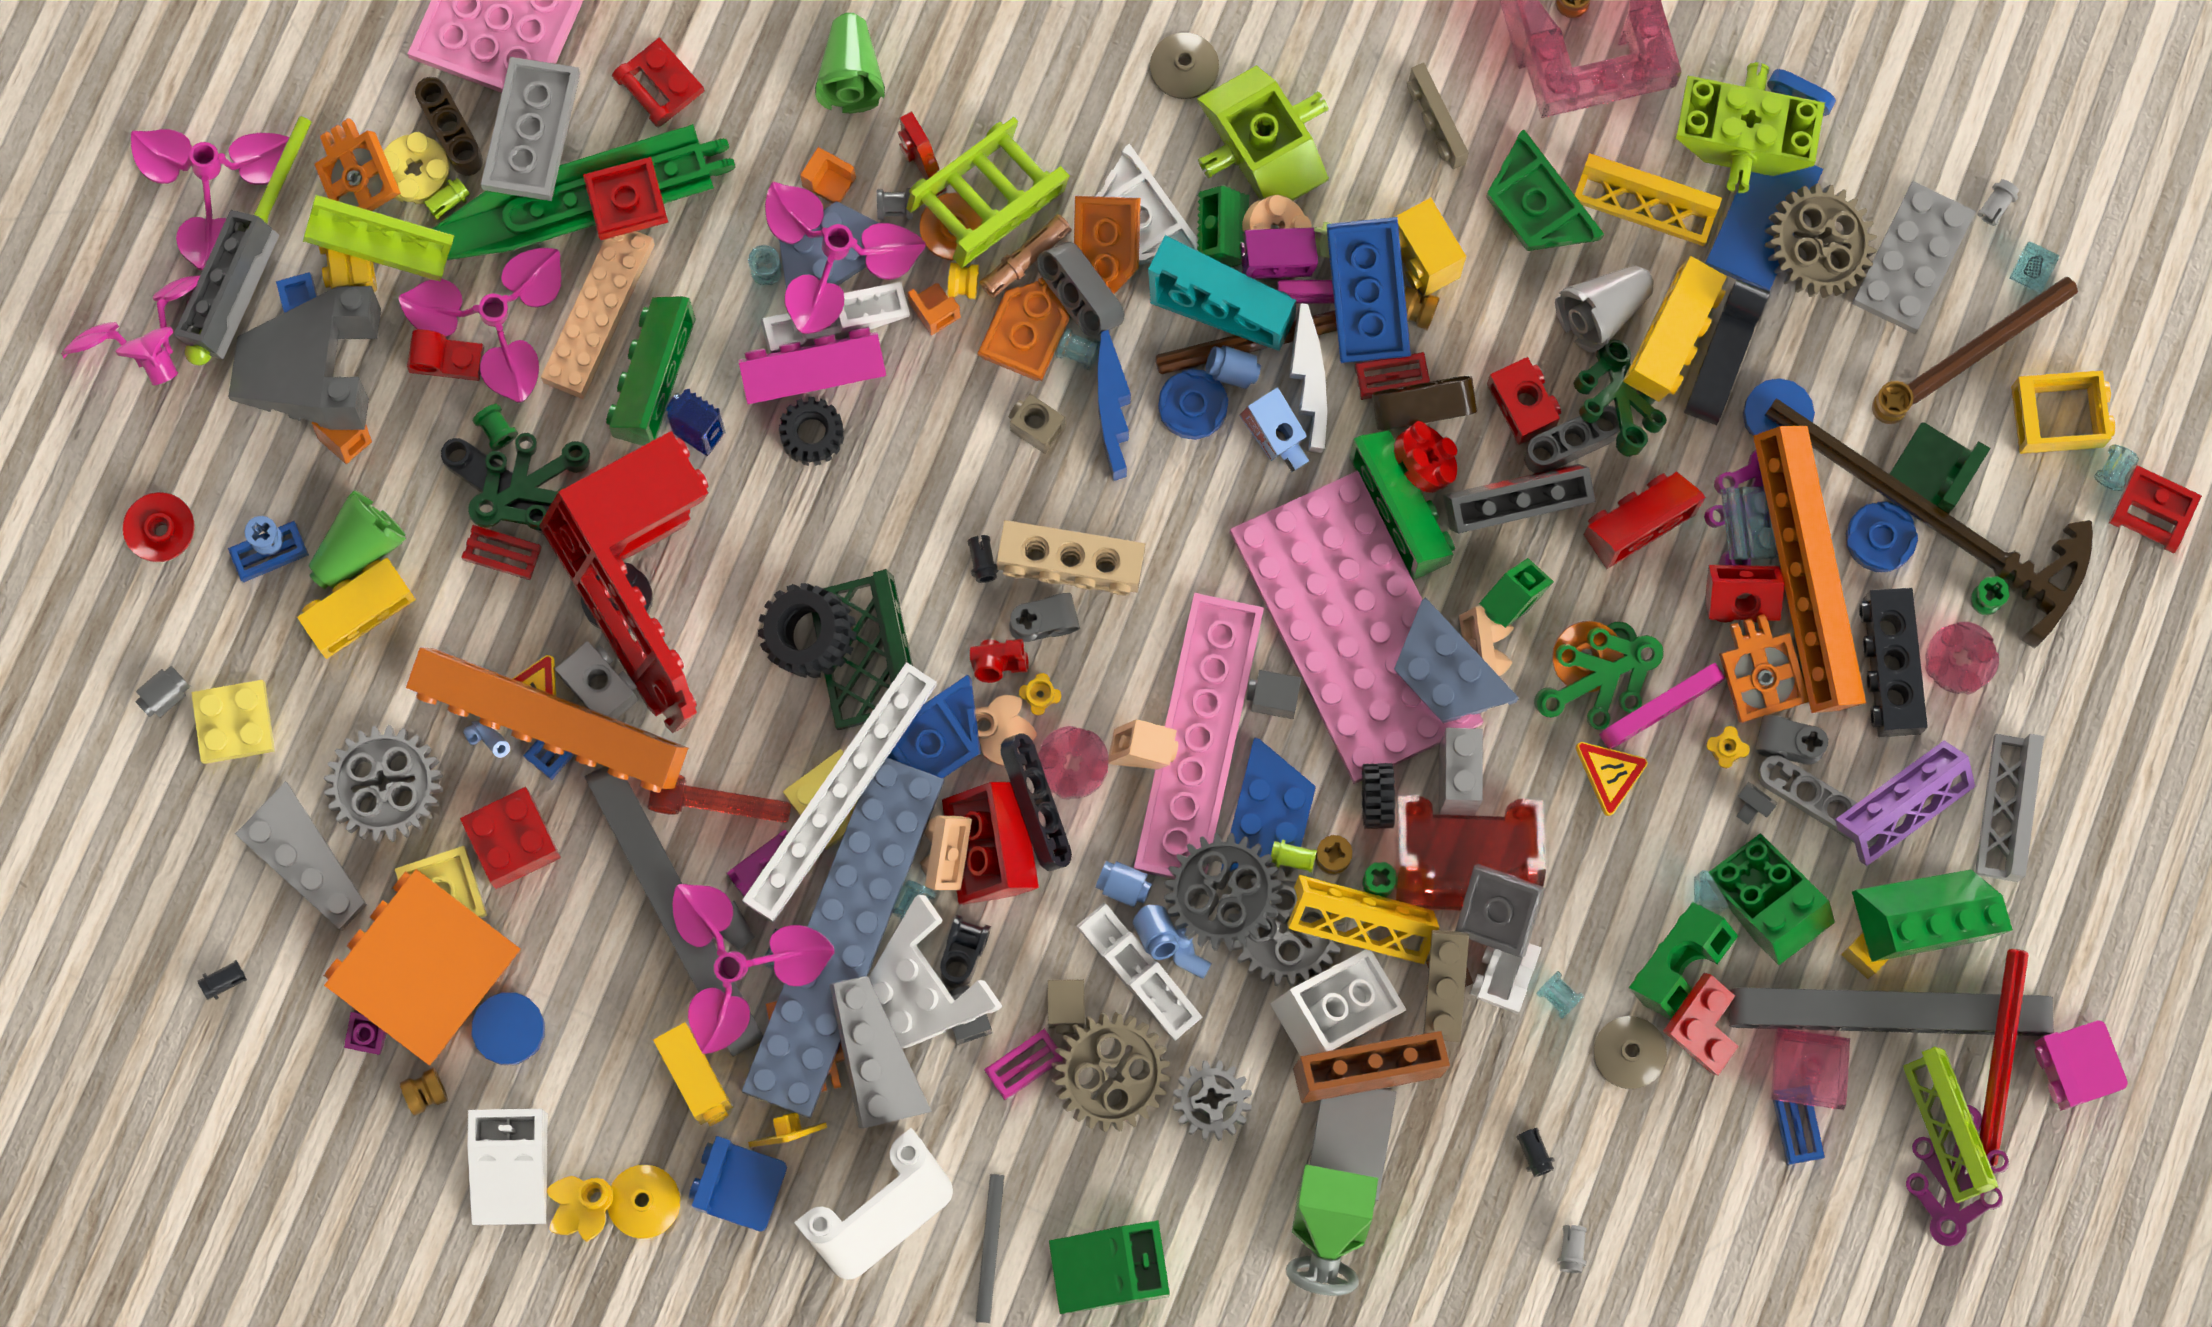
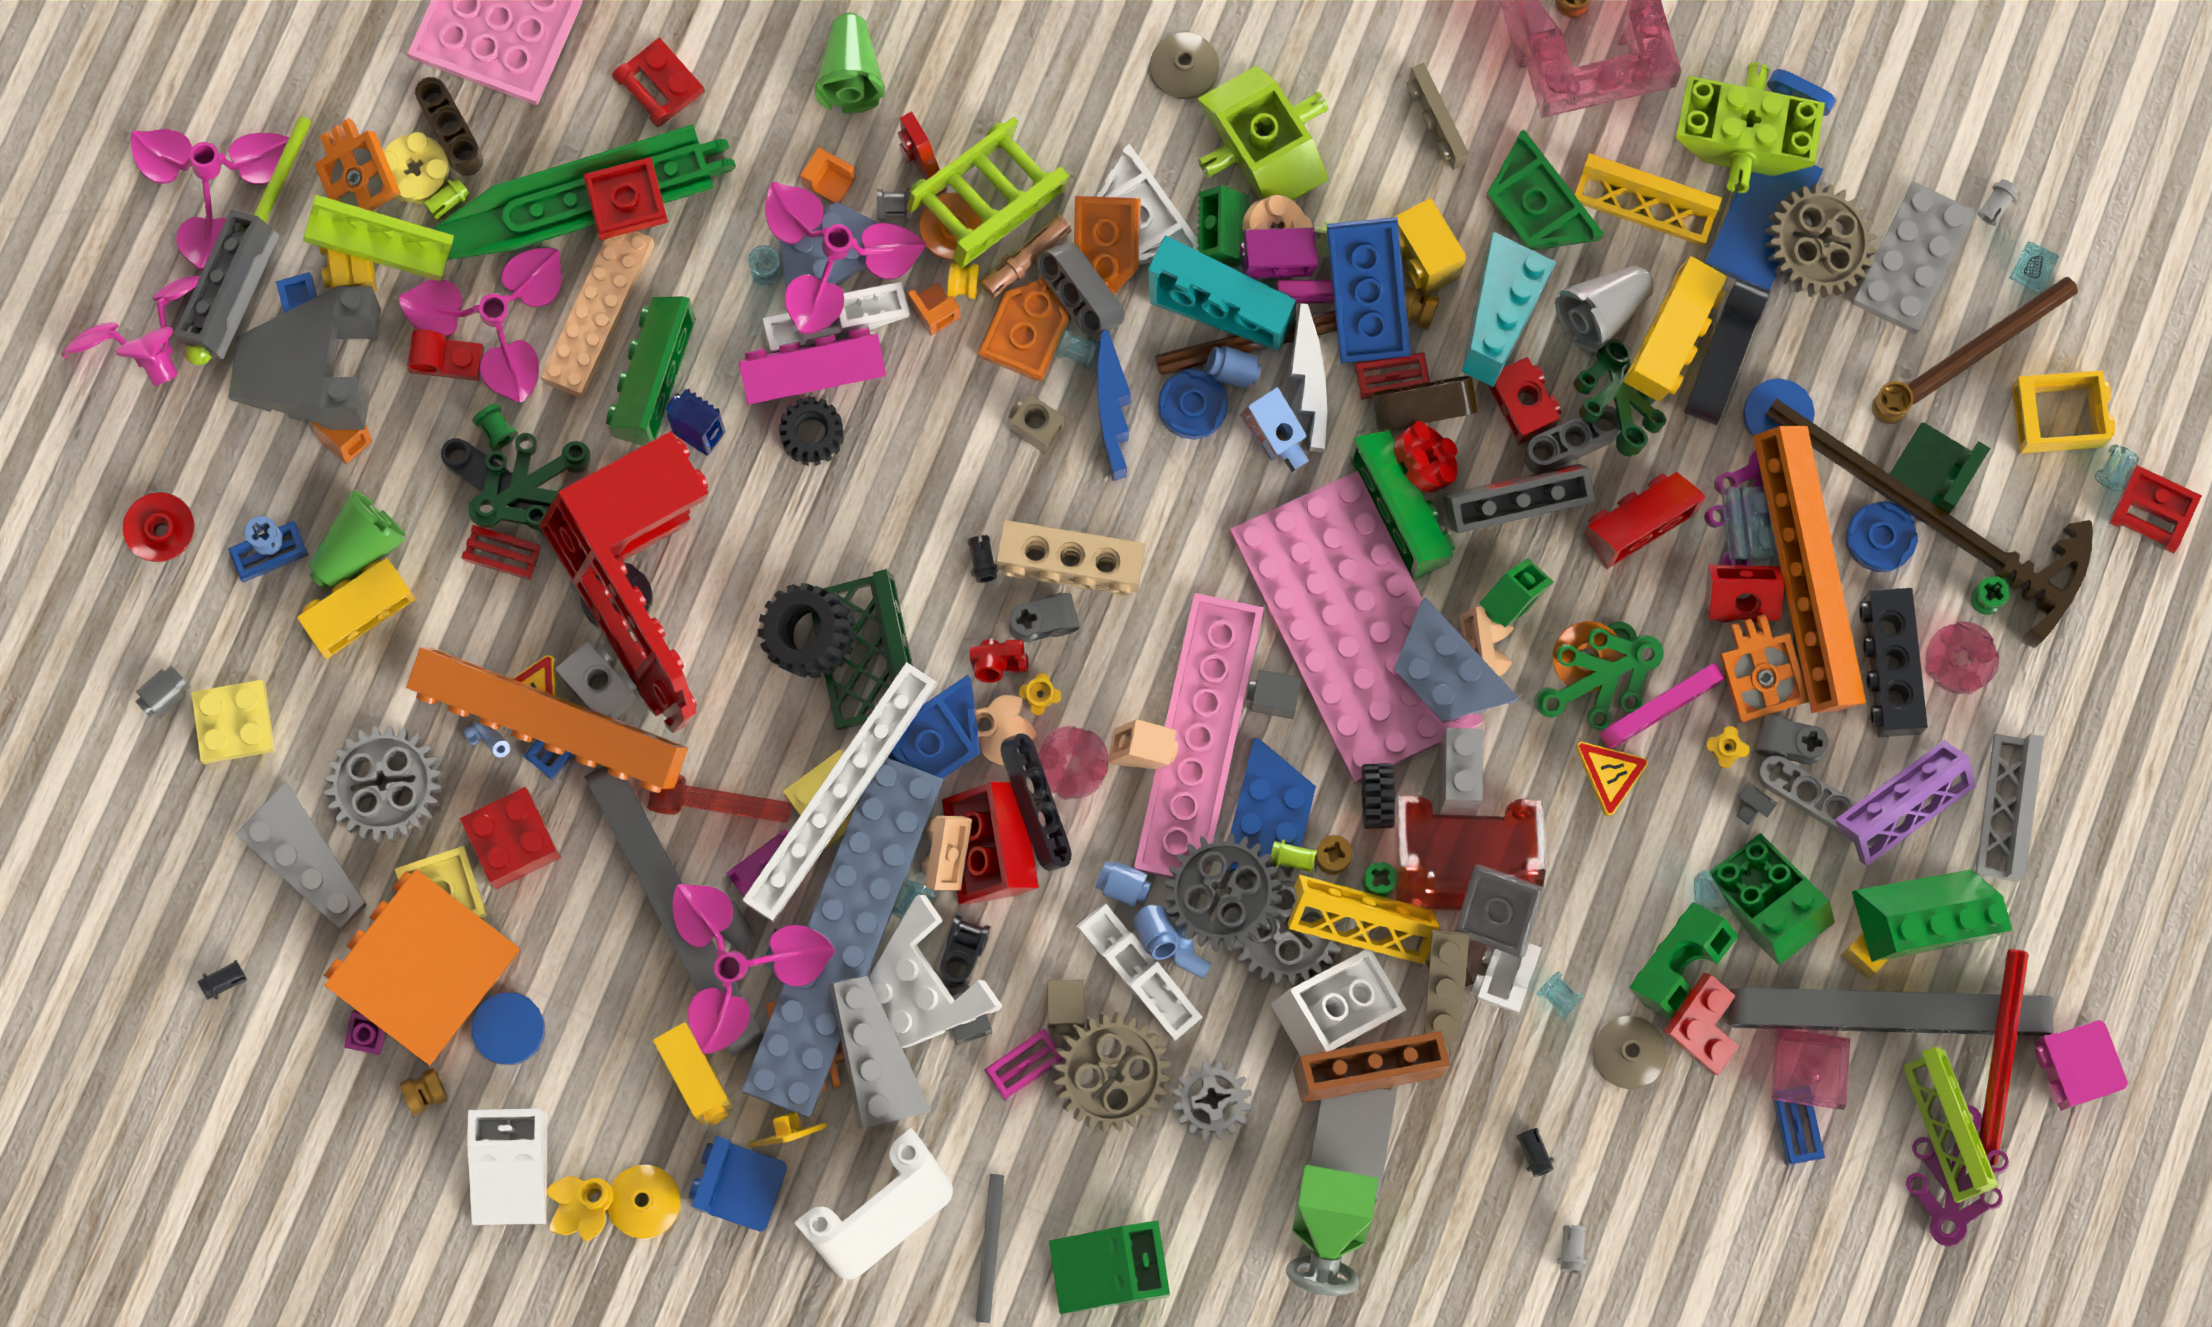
light grey plate [481,57,580,201] -> none
none -> wedge [1461,232,1557,387]

